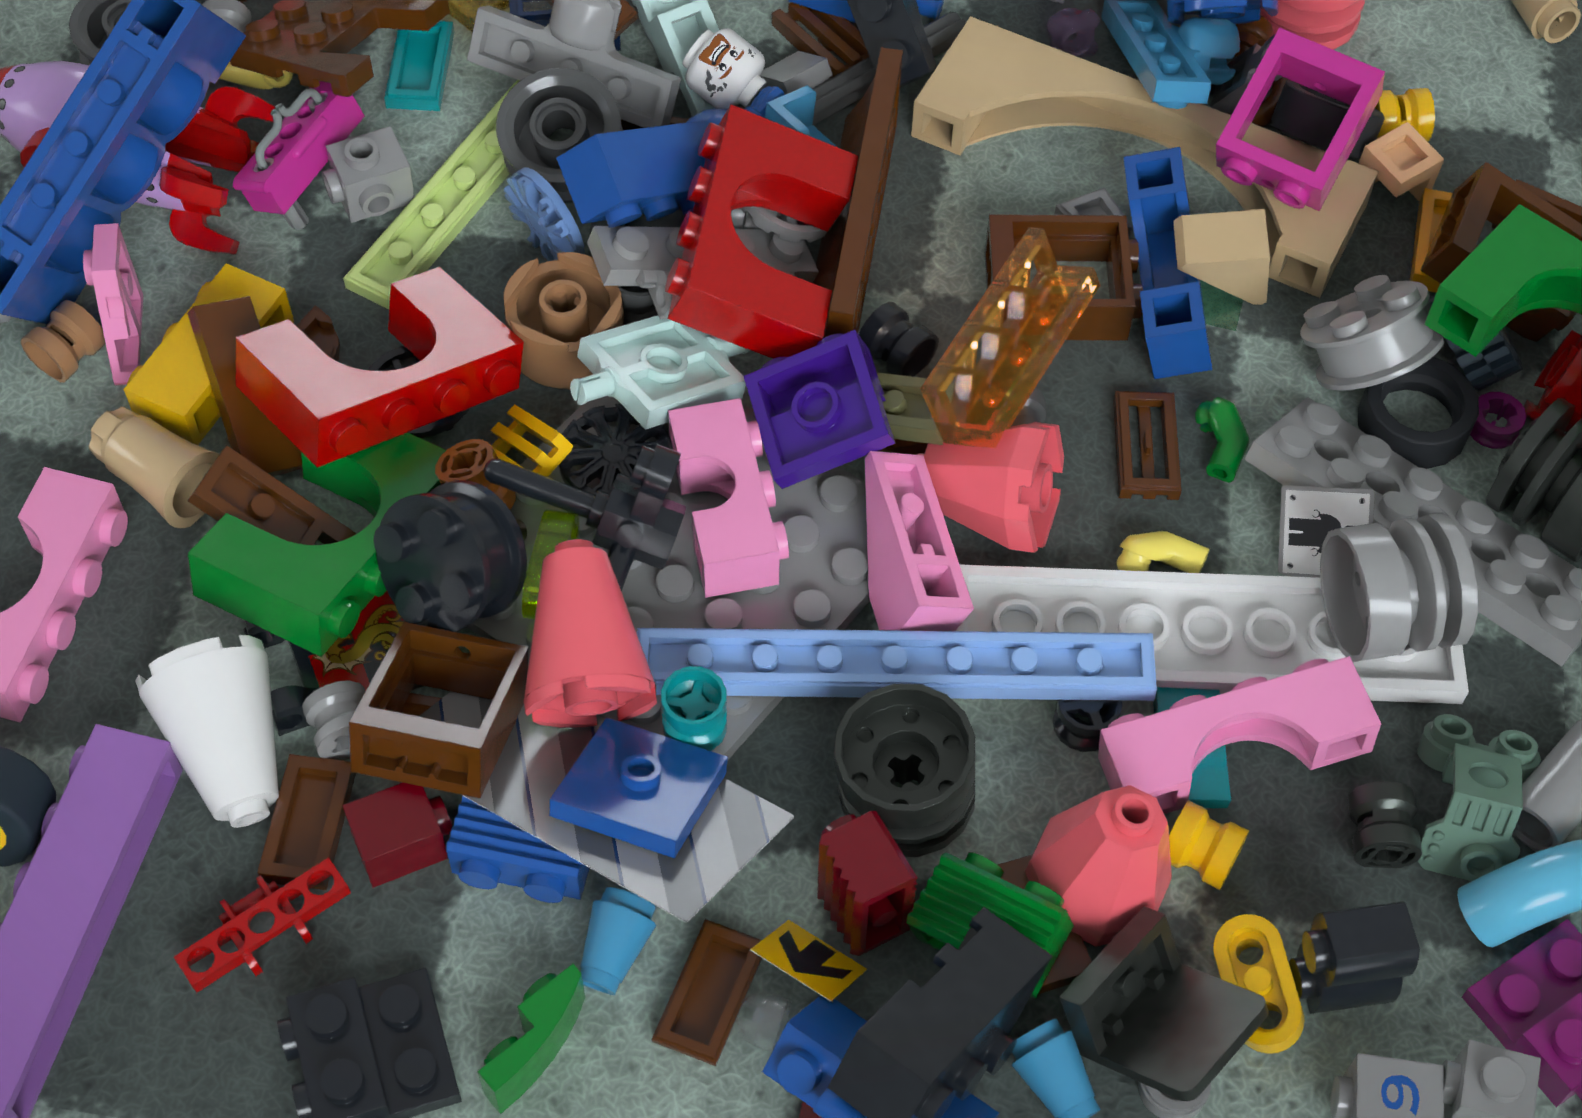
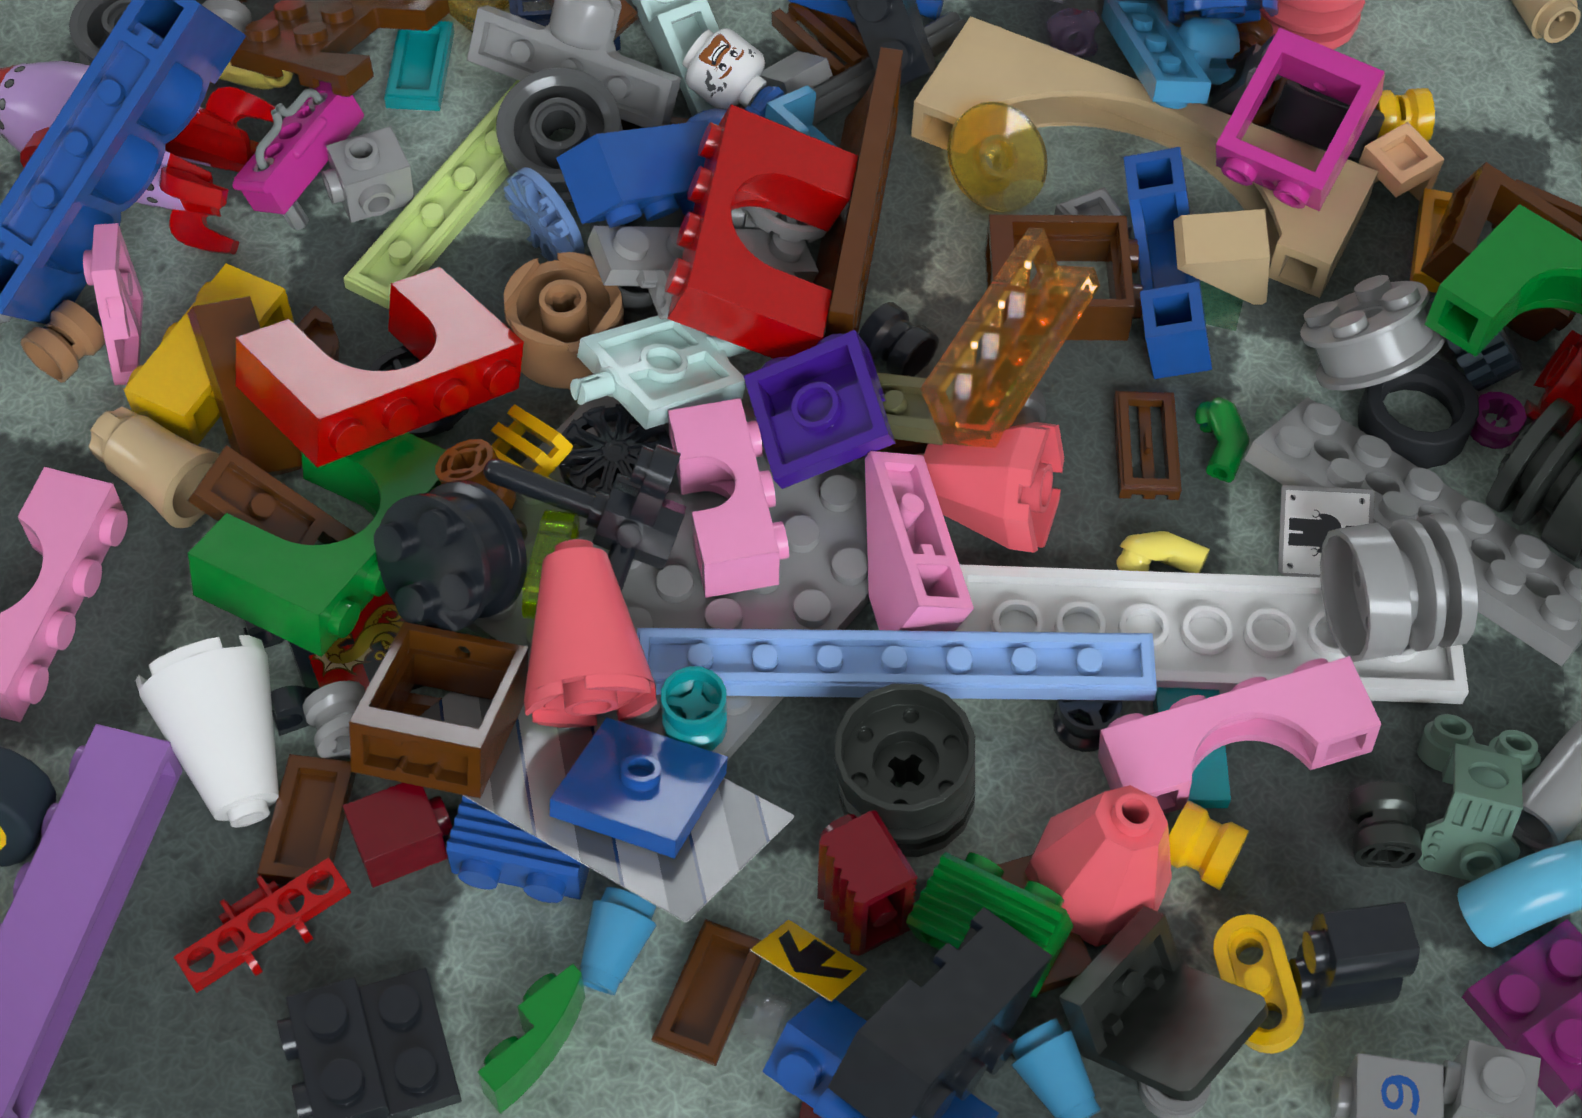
none -> clear yellow dish [947,102,1048,212]

